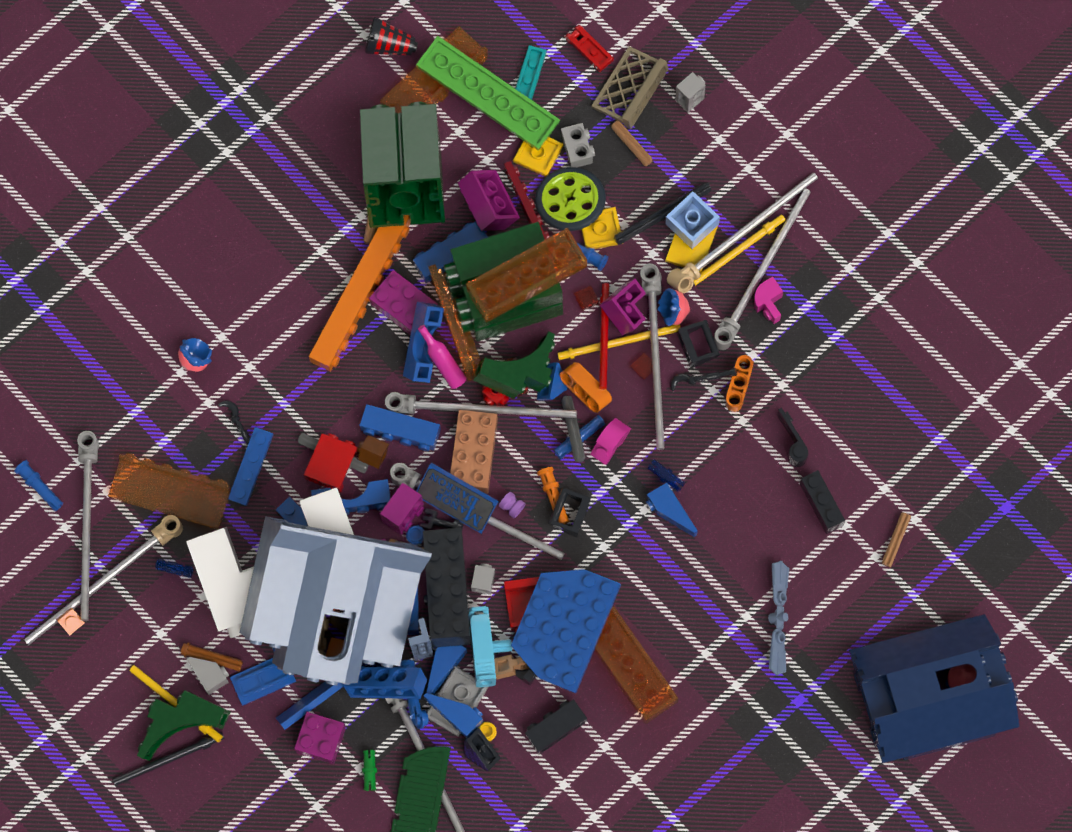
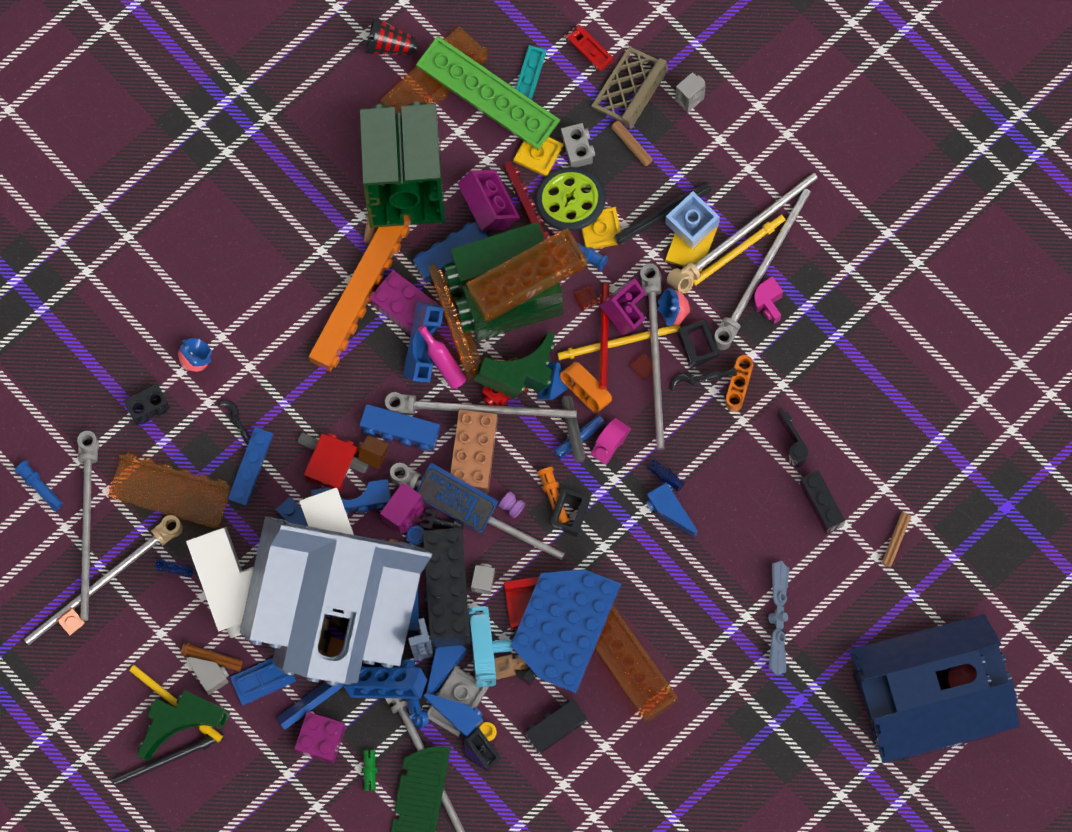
none -> black brick [124,383,170,425]

